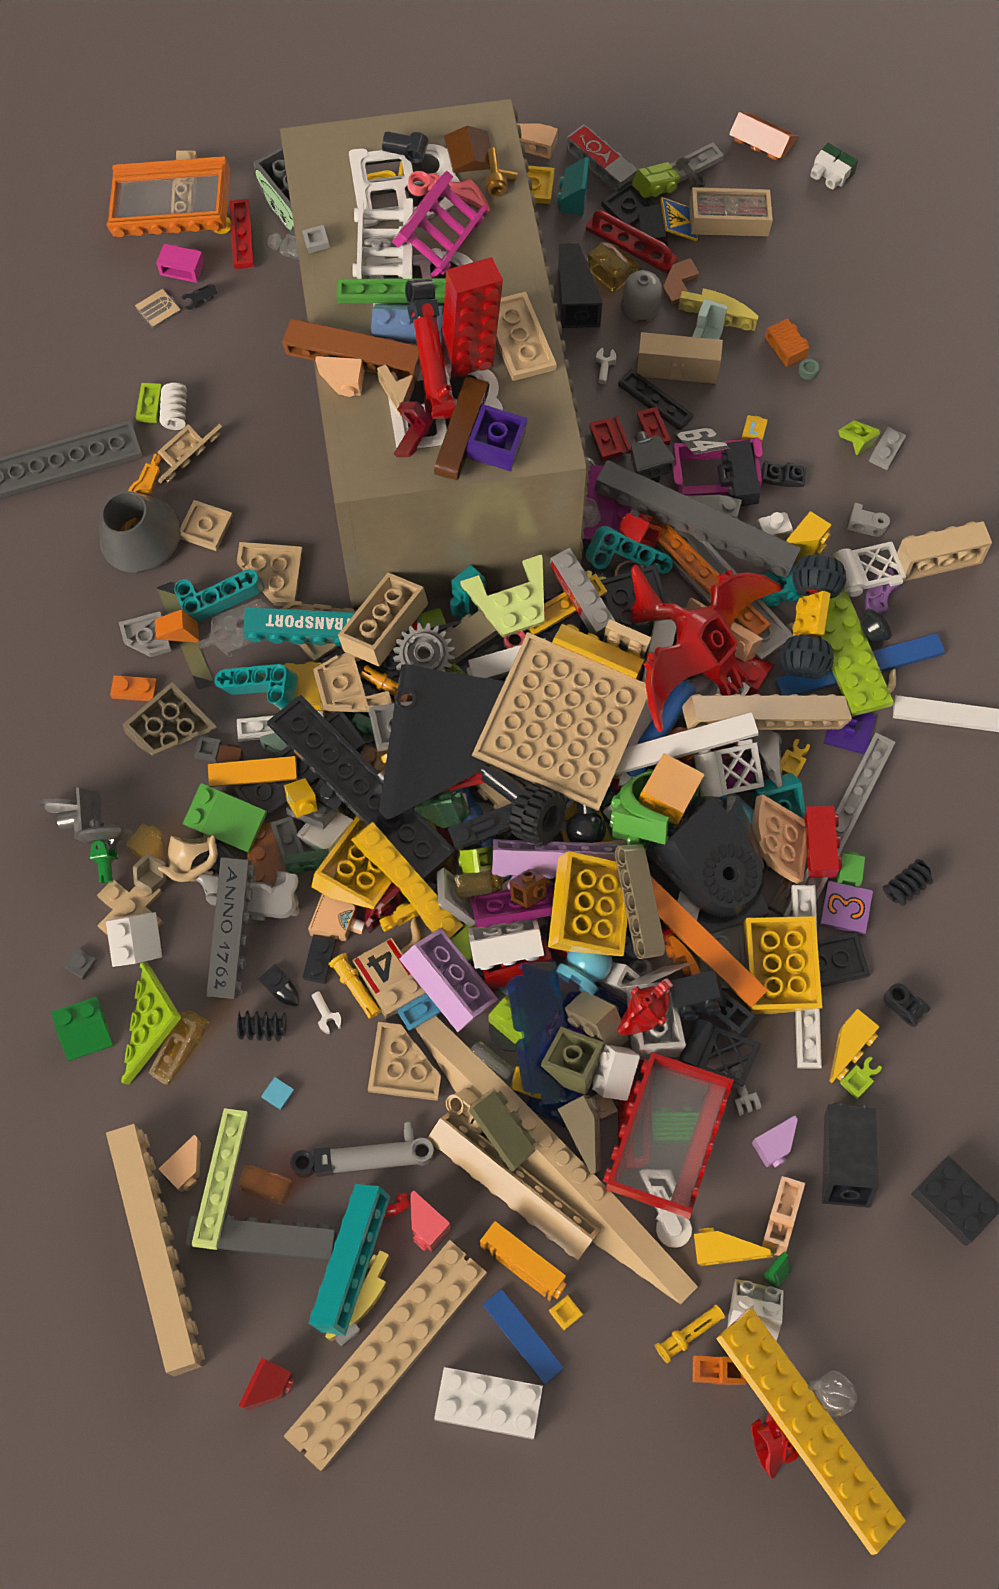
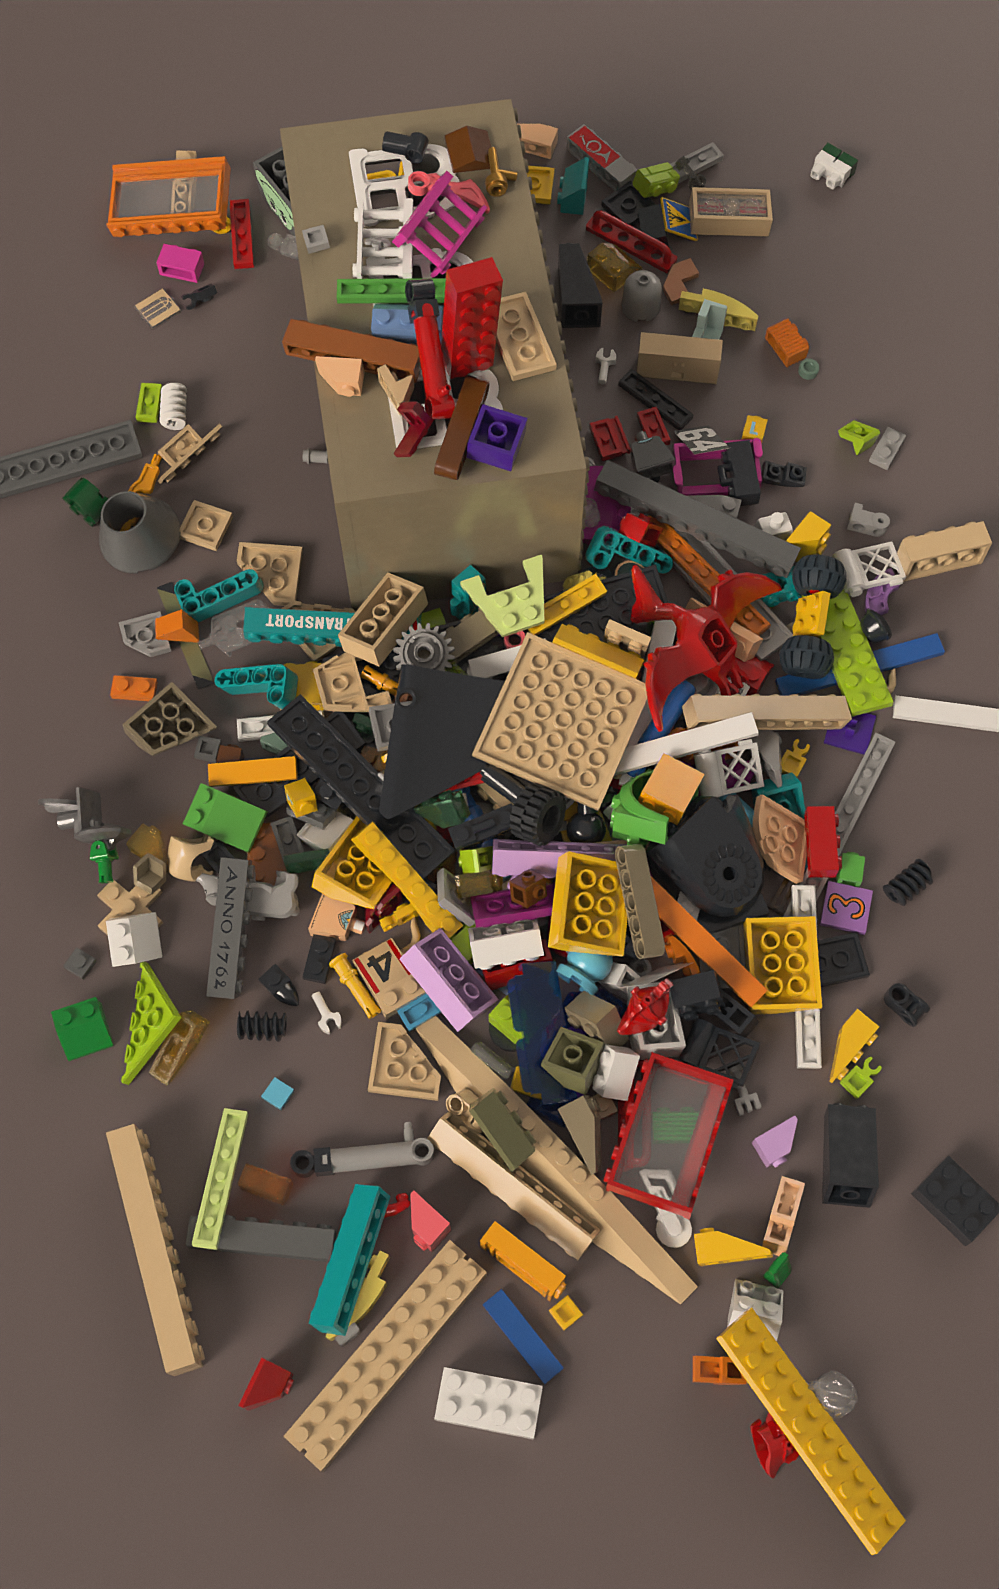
tan animal [158,835,218,882] -> none
light nougat slope [159,1135,201,1193] -> none
light grey brick [549,548,615,637] -> none
yellow pin [655,1304,725,1364] -> none
slope [729,112,799,160] -> none
none -> dark green brick [62,477,108,527]
none -> light grey pin [303,448,328,464]

